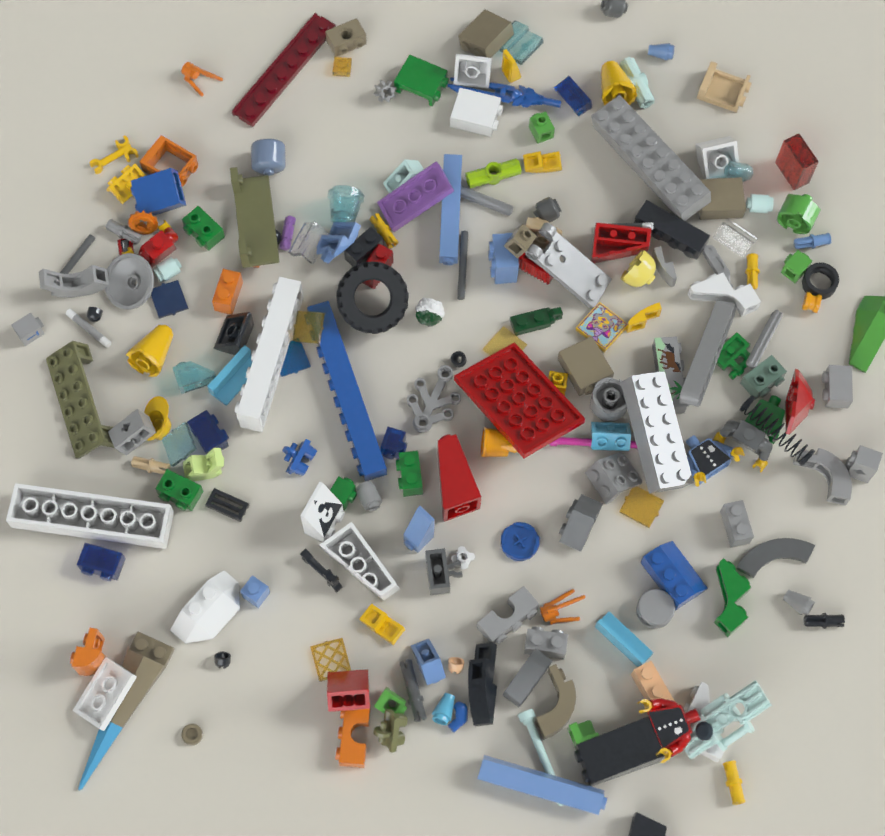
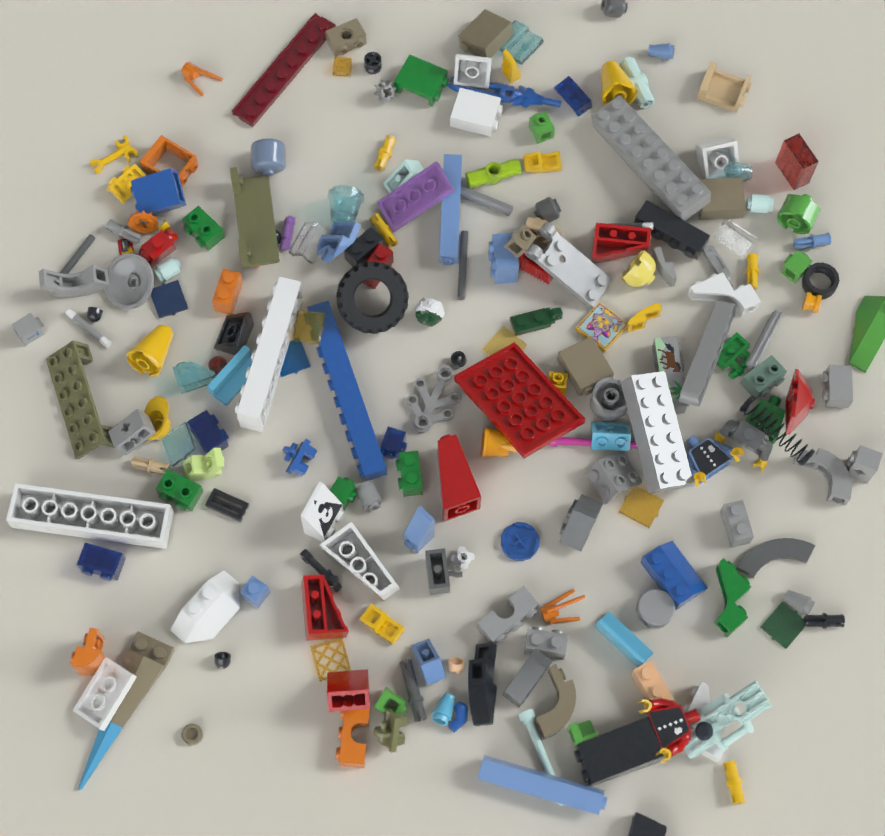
none -> clear red tile [208,356,227,376]
none -> red wedge [301,574,349,641]
none -> black wheel [364,52,382,74]
none -> yellow pin [373,135,396,171]
none -> clear green piece [760,601,805,649]

